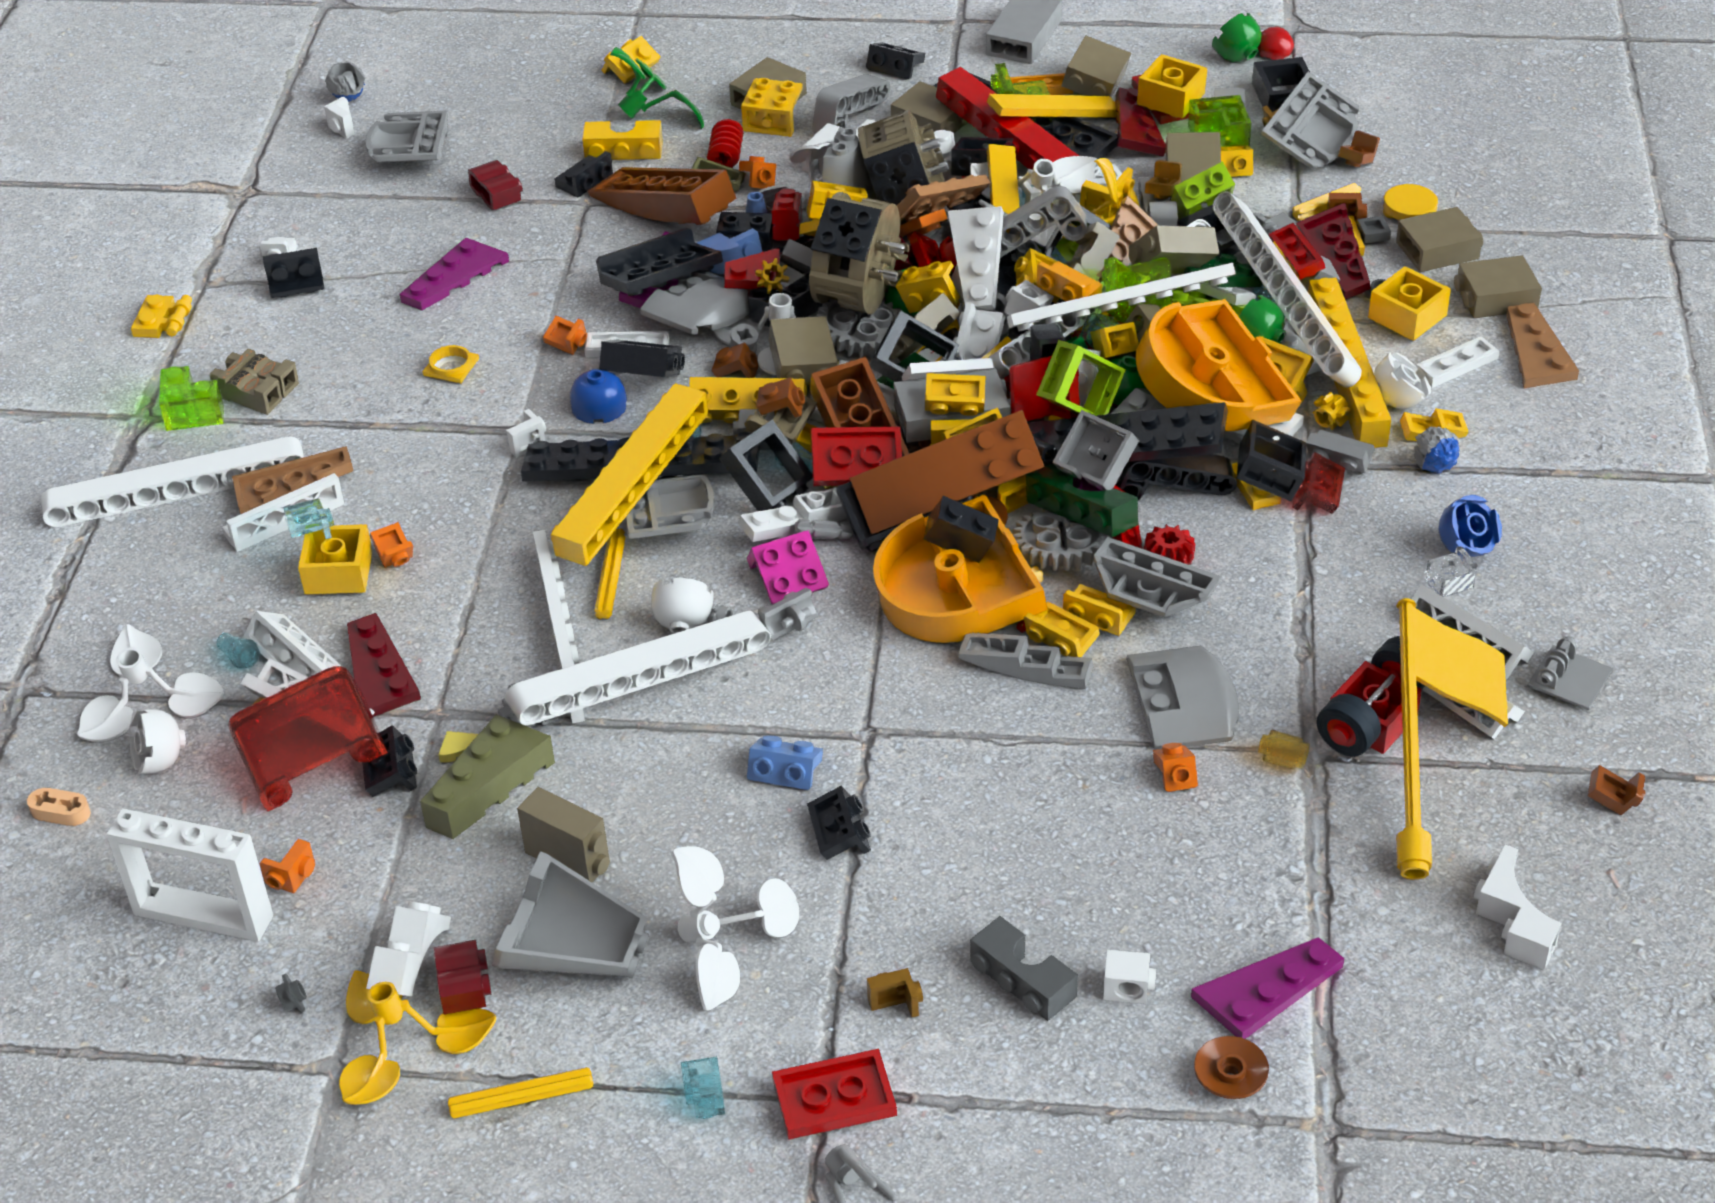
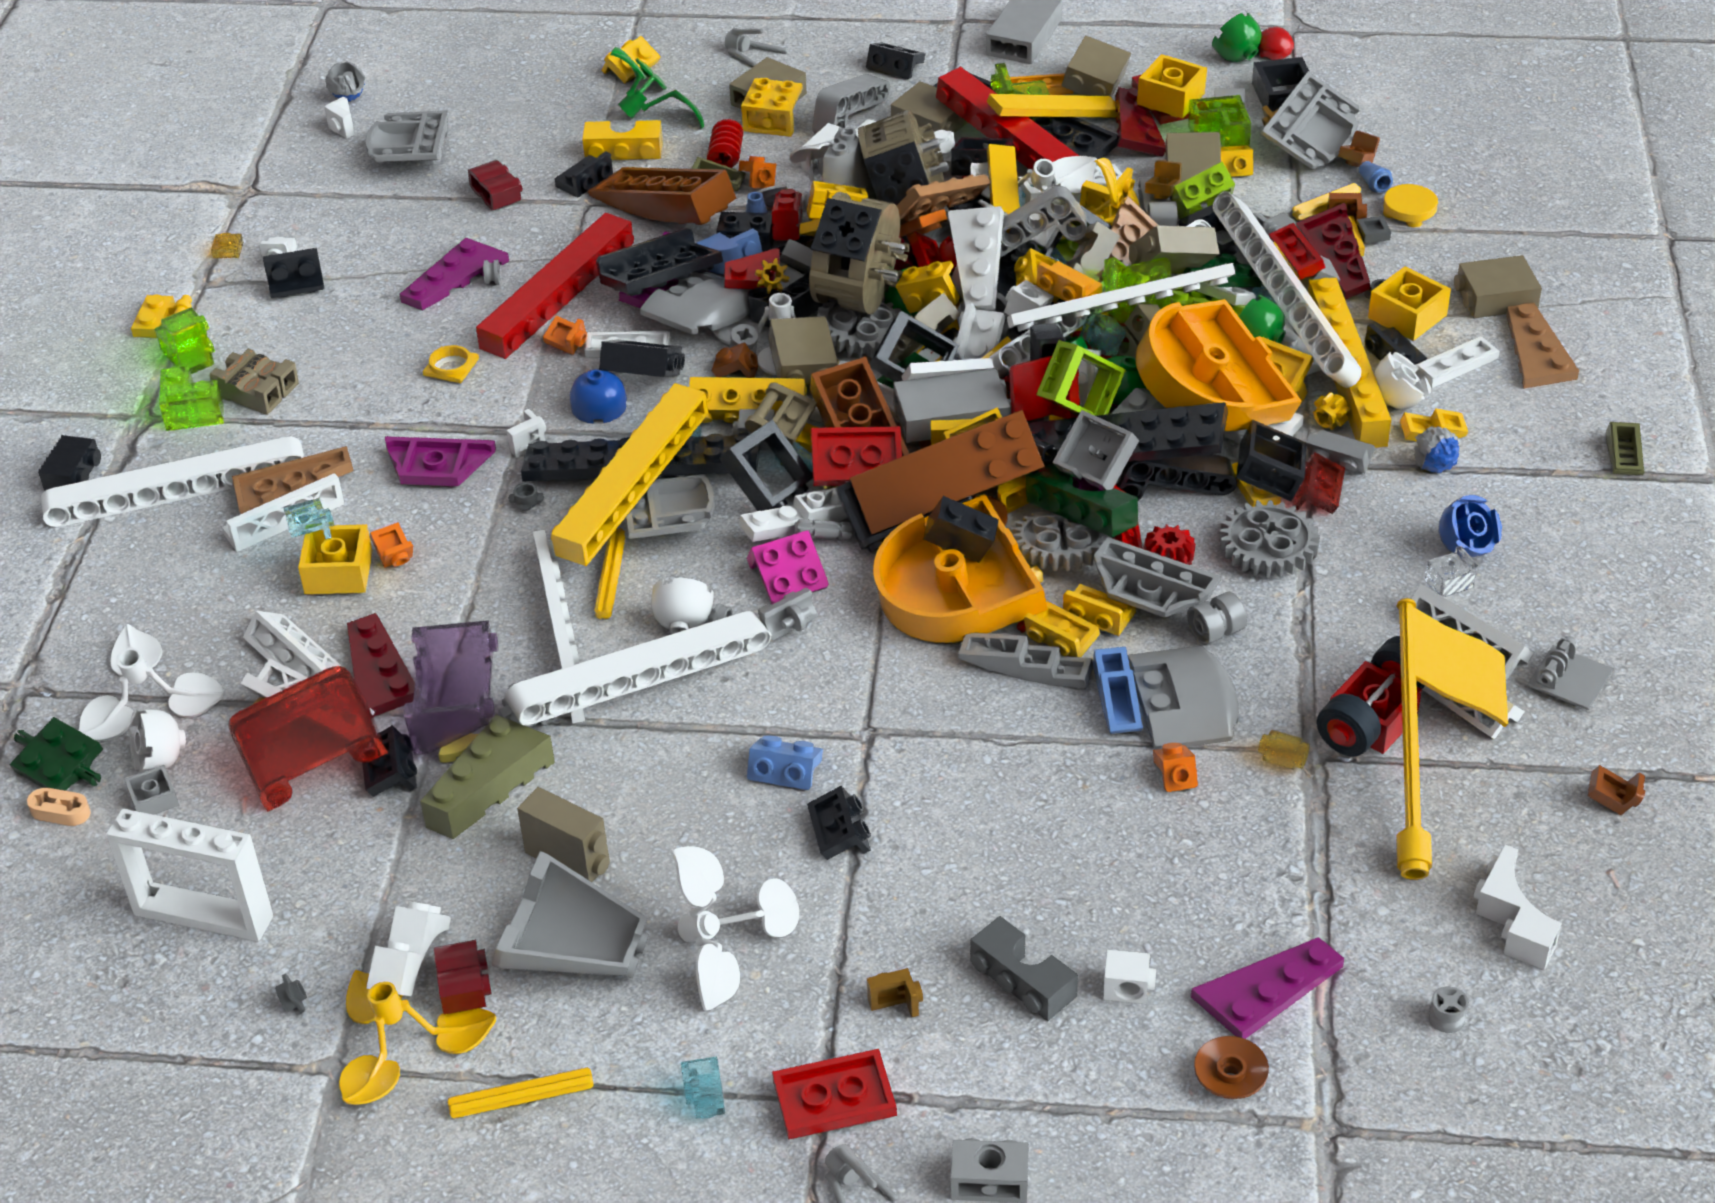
clear light blue cone [216,633,260,669] -> none
orange bracket [259,839,315,893] -> none
dark orange bracket [756,377,805,418] -> none
yellow bracket [925,373,986,416] -> none
yellow slope [1090,321,1139,358] -> none
dark tan brick [1396,207,1483,272] -> none
none -> dark green plate [9,717,103,791]
none -> black brick [38,435,101,491]
none -> light grey piece [124,765,179,815]
none -> clear neon green brick [155,307,215,377]
none -> clear yellow plate [211,233,244,258]
none -> magenta wing [384,436,496,486]
none -> clear purple windscreen [404,620,499,756]
none -> red brick [476,212,634,359]
none -> light grey bush [483,260,500,284]
none -> dark grey plate [508,482,544,511]
none -> light grey plant [725,27,788,67]
none -> light grey brick [951,1138,1029,1203]
none -> medium blue slope [1092,646,1143,734]
none -> light grey wheel [1187,591,1247,645]
none -> light grey gear [1219,500,1320,578]
none -> medium blue cone [1359,161,1393,193]
none -> black bracket [1364,323,1427,365]
none -> light grey wheel [1429,986,1469,1033]
none -> olive slope [1606,422,1644,475]

